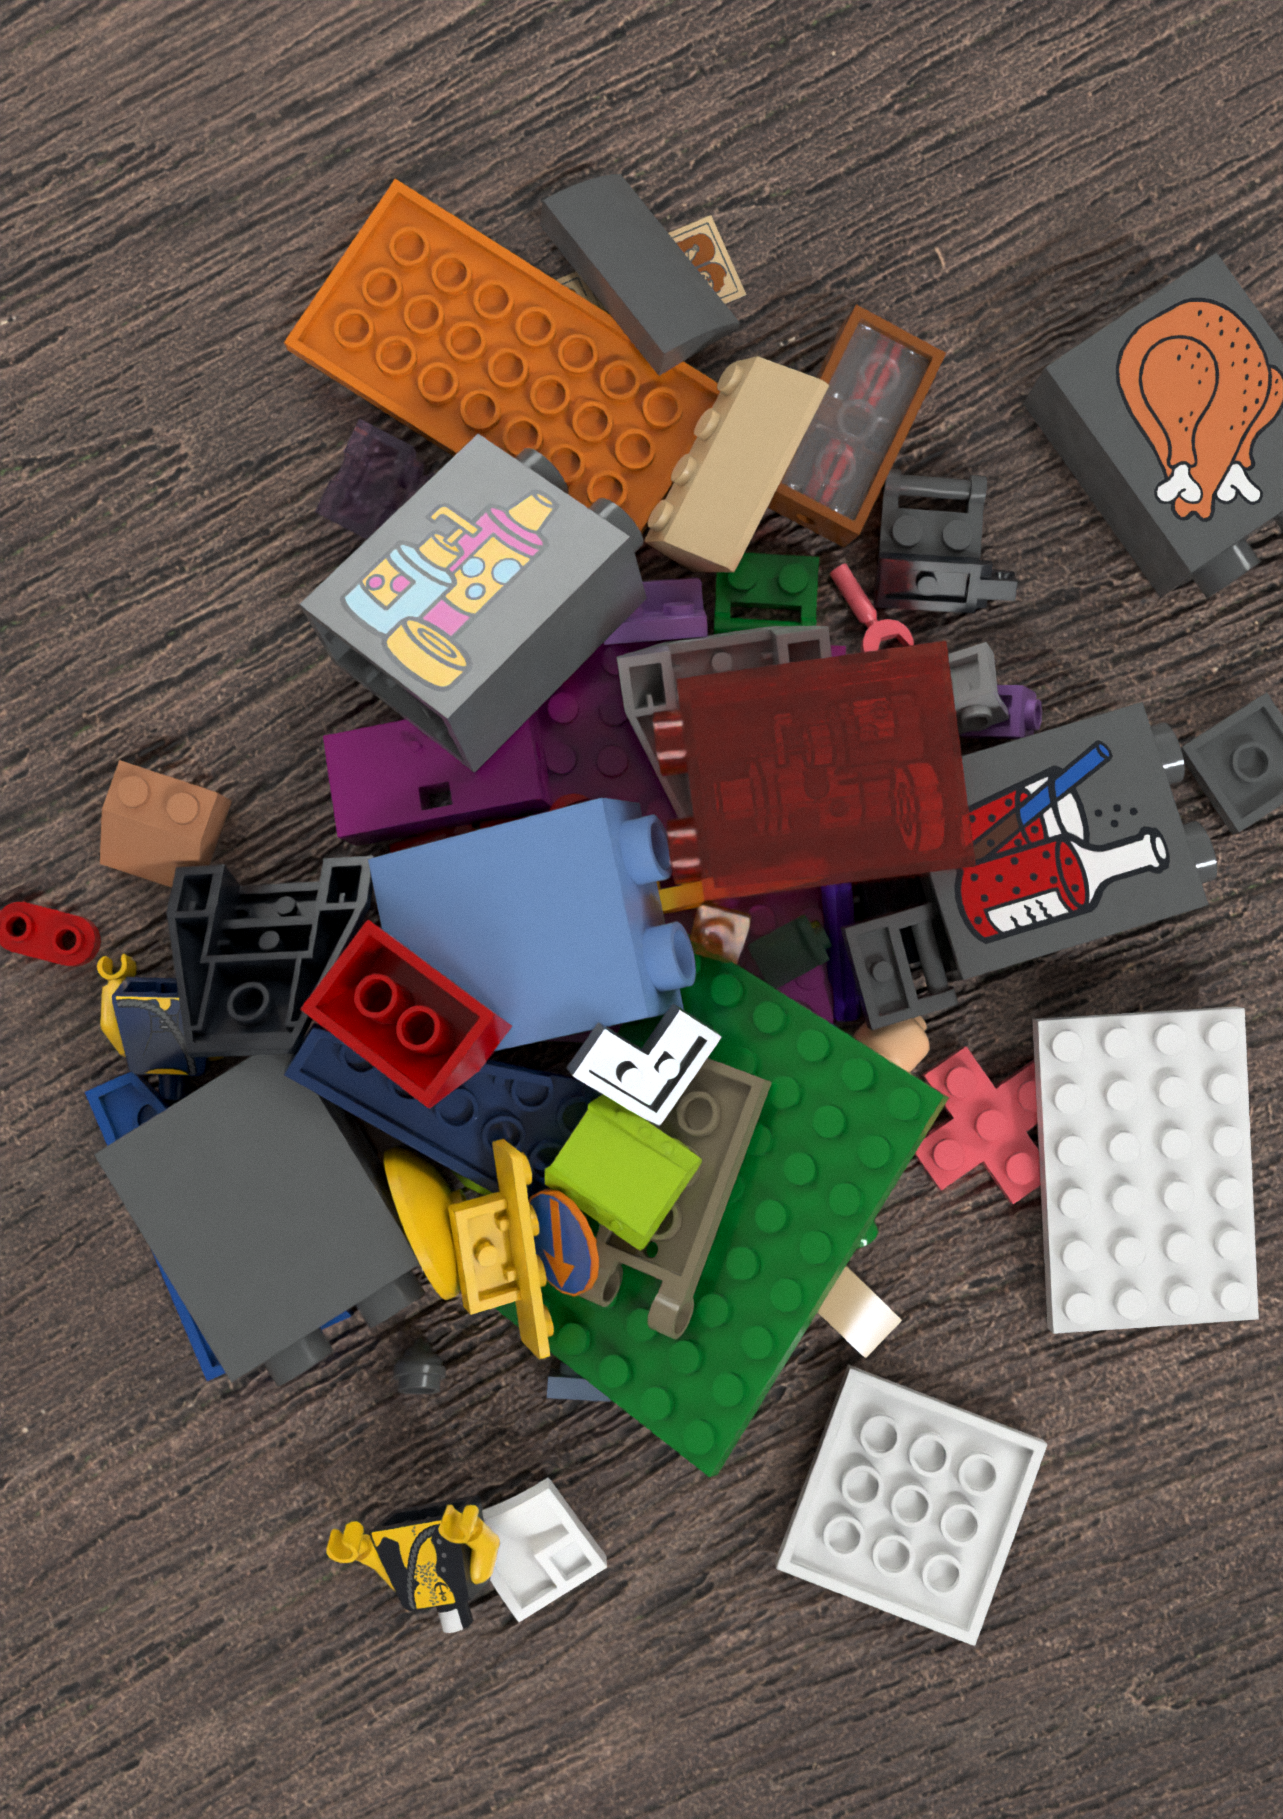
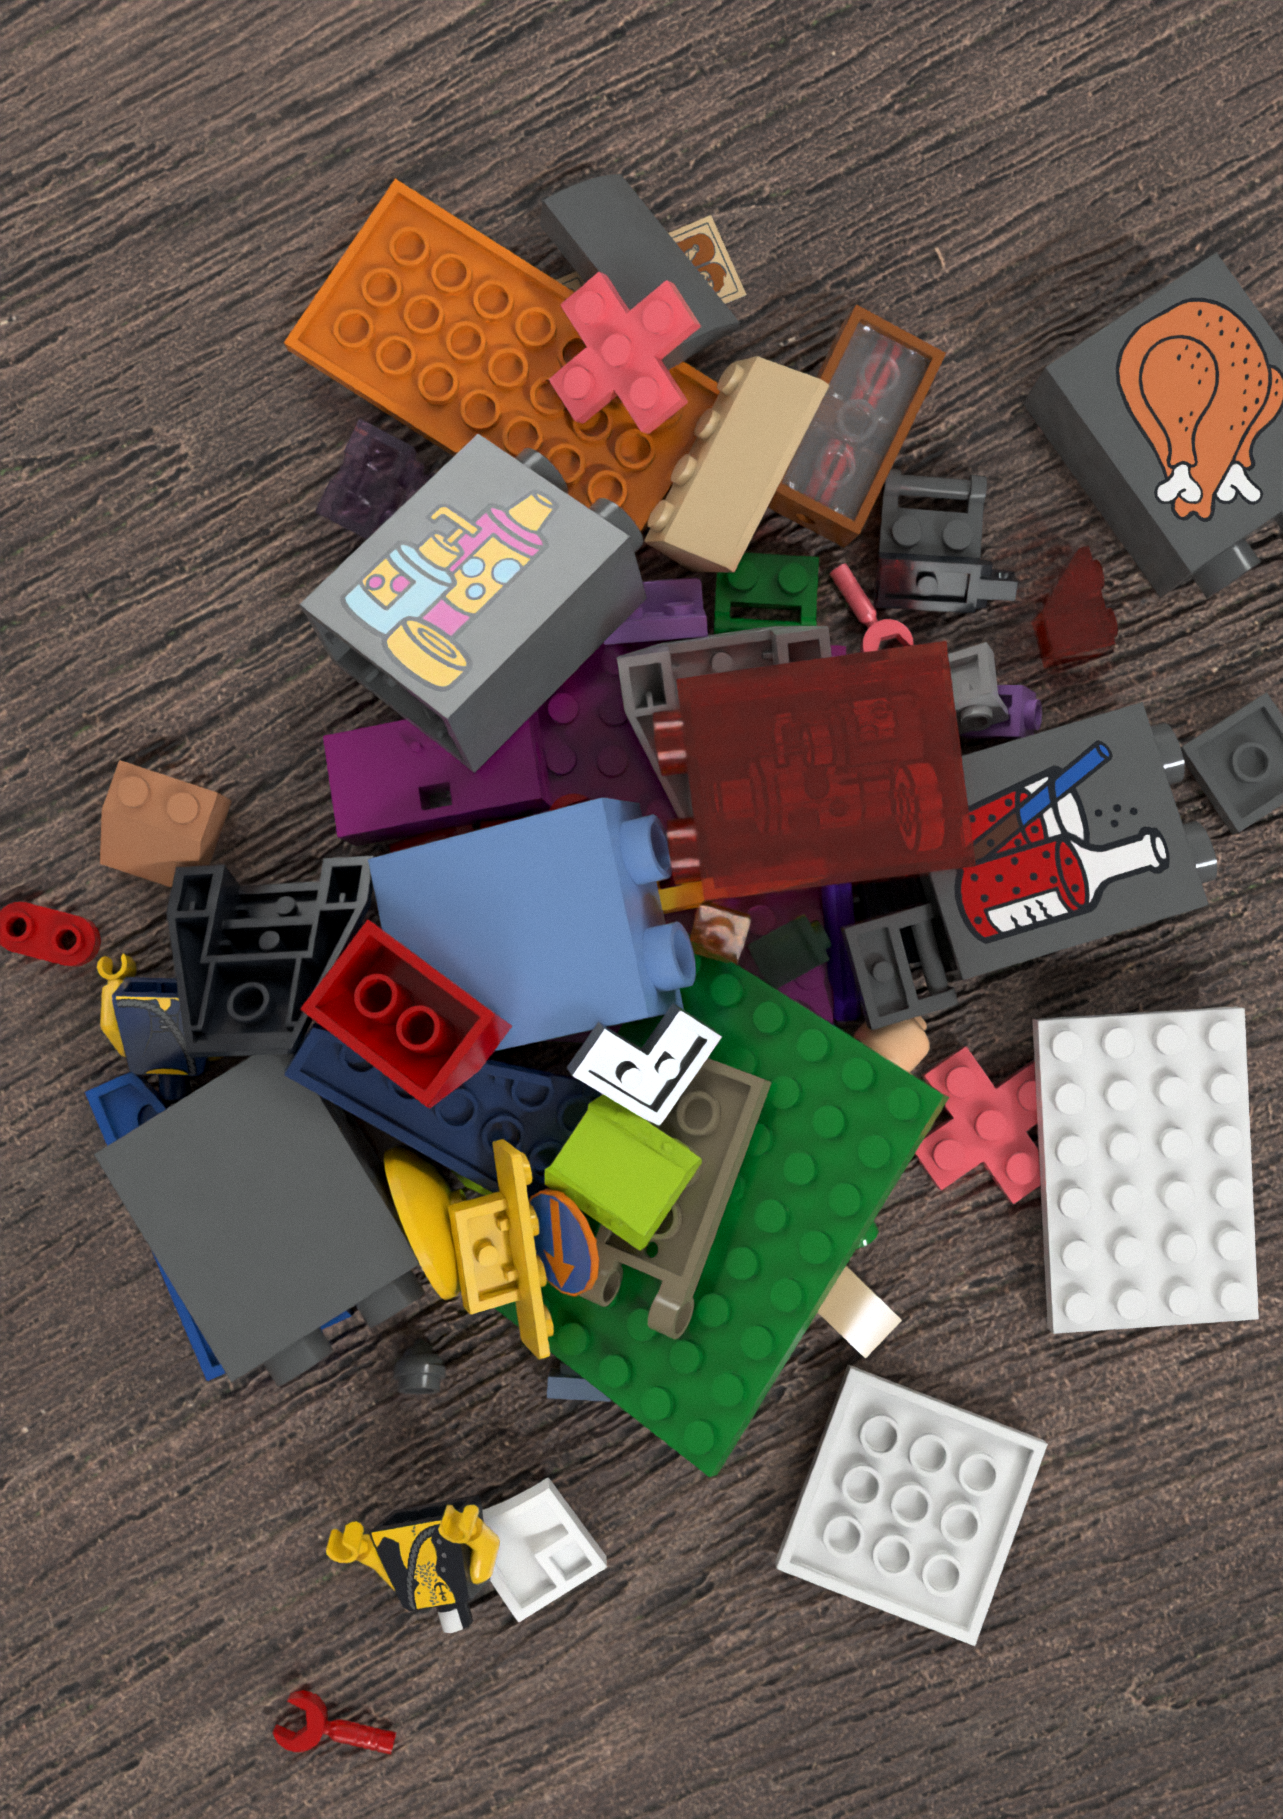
none -> red piece [273,1690,397,1755]
none -> coral plate [548,272,702,434]
none -> clear red slope [1031,546,1118,669]

